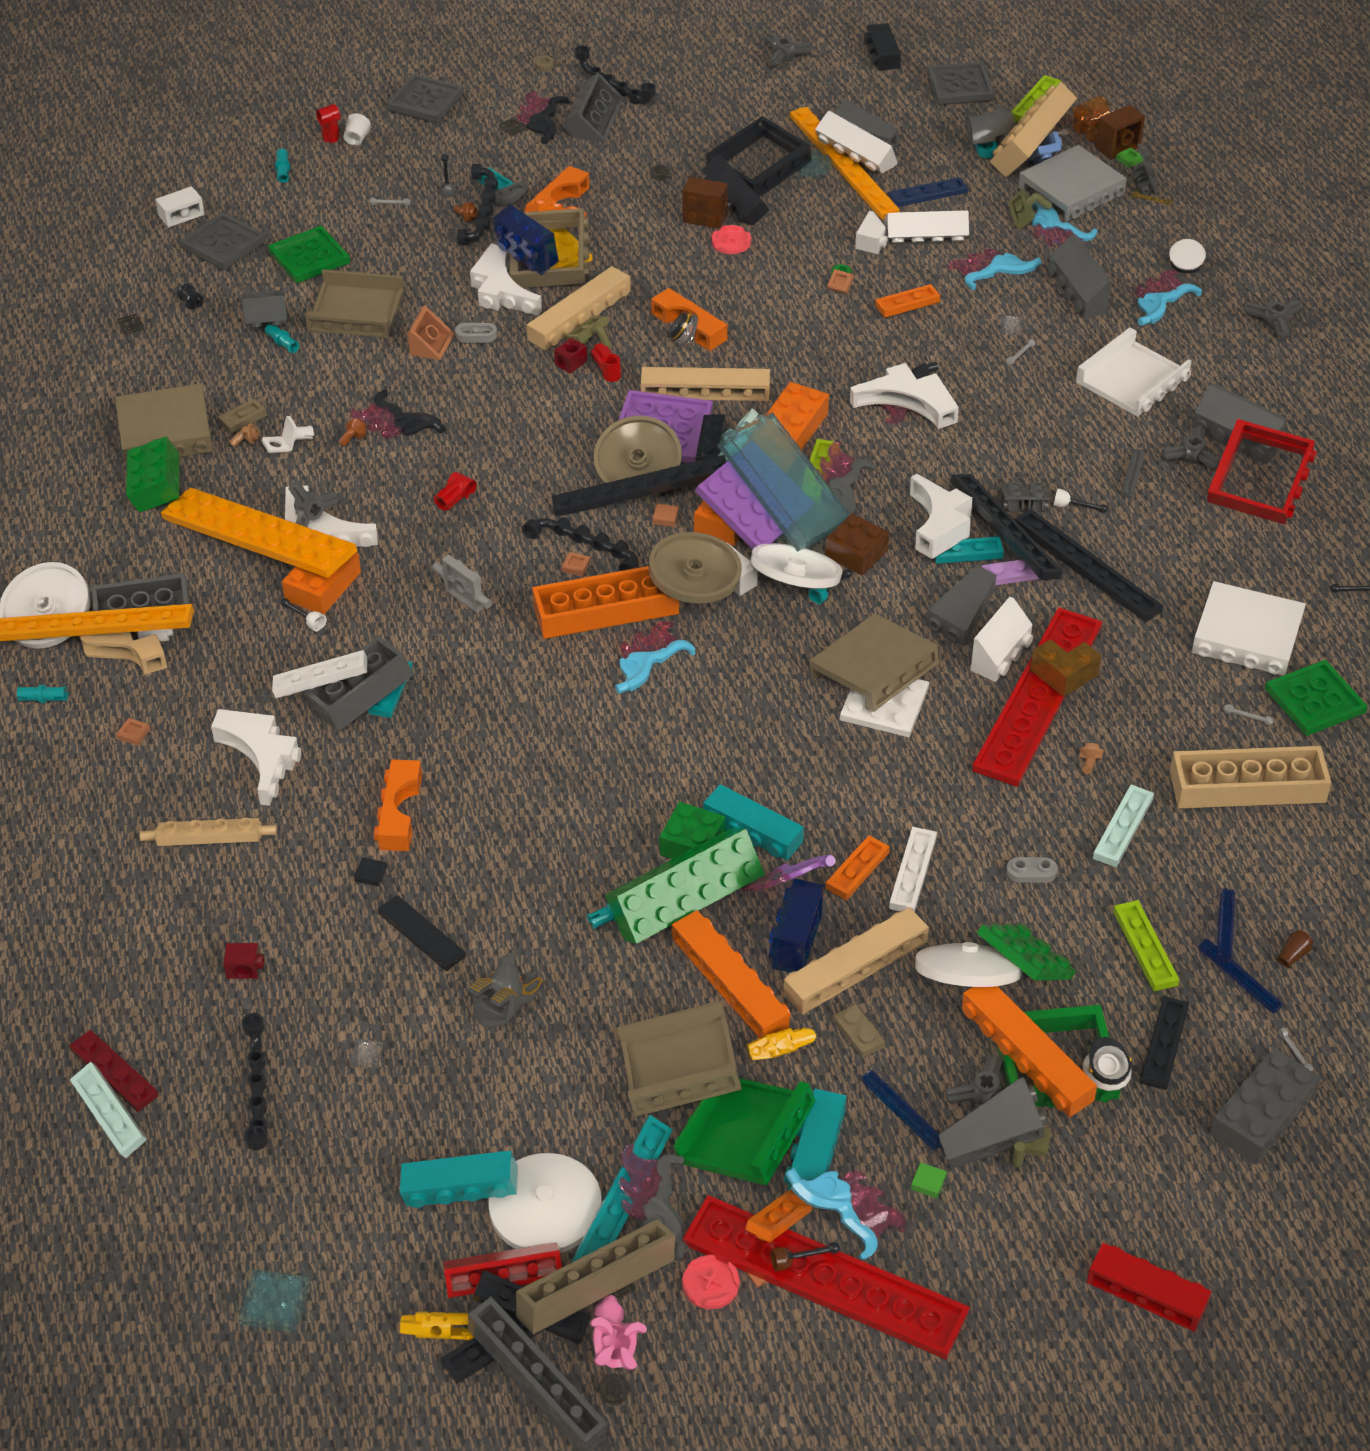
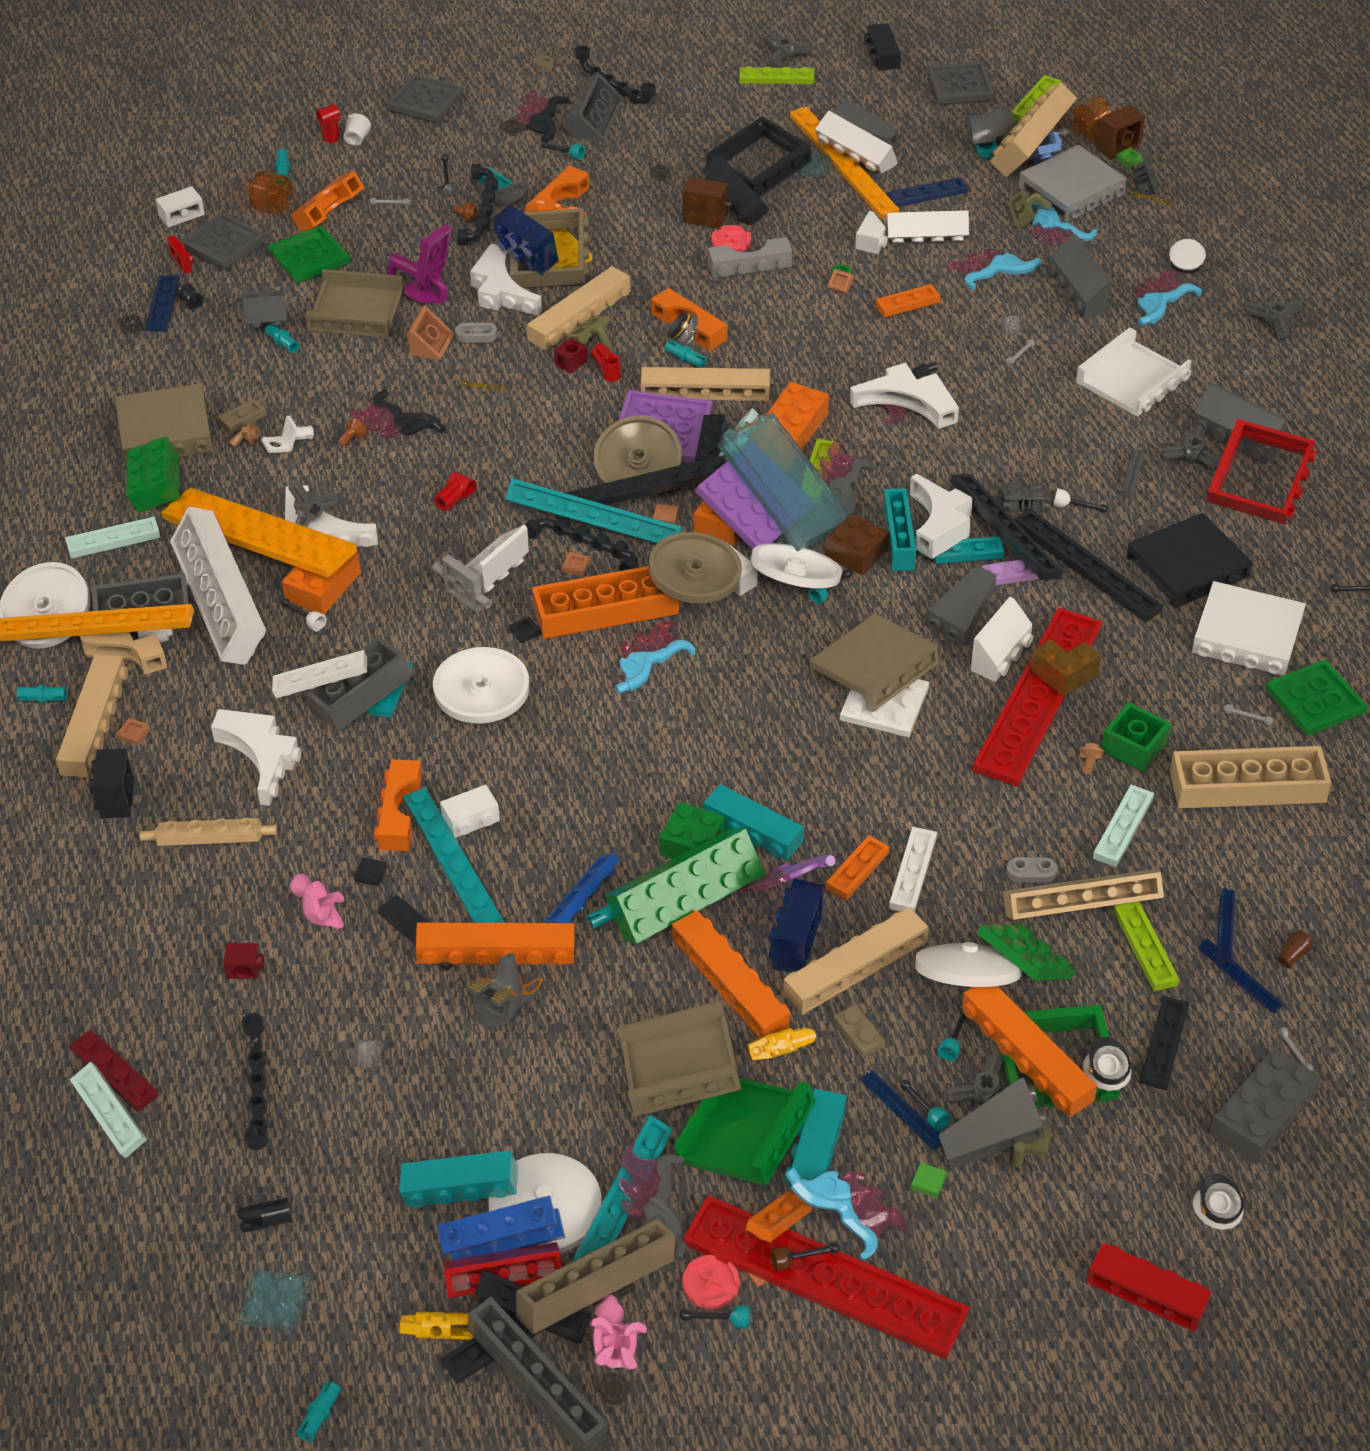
none -> tan brick [56,654,128,777]
none -> light aqua plate [65,517,160,559]
none -> black brick [89,748,134,819]
none -> dark blue tile [145,275,180,332]
none -> red plate [167,235,193,274]
none -> white brick [170,506,266,665]
none -> black hinge [237,1197,292,1232]
none -> clear orange brick [246,170,293,215]
none -> orange arch [290,171,364,232]
none -> bright pink animal [290,873,344,929]
none -> teal pin [296,1381,341,1442]
none -> magenta plate [387,224,452,303]
none -> teal plate [403,788,505,923]
none -> orange brick [416,923,574,965]
none -> white dish [433,647,529,723]
none -> blue fence [437,1195,566,1260]
none -> white brick [440,785,500,838]
none -> clear yellow hinge [461,379,505,392]
none -> white slope [465,524,529,594]
none -> teal plate [505,478,682,544]
none -> black tile [509,617,541,644]
none -> teal hinge [541,141,585,160]
none -> blue plate [543,853,619,923]
none -> teal pin [665,339,707,368]
none -> hinge [679,1305,750,1329]
none -> light grey arch [708,237,792,278]
none -> lime plate [739,67,814,84]
none -> teal brick [883,488,916,571]
none -> teal hinge [900,1080,952,1132]
none -> teal hinge [937,1008,966,1061]
none -> tan brick [1003,869,1164,920]
none -> green brick [1101,702,1171,772]
none -> black panel [1126,513,1253,609]
none -> white piece [1193,1174,1244,1230]

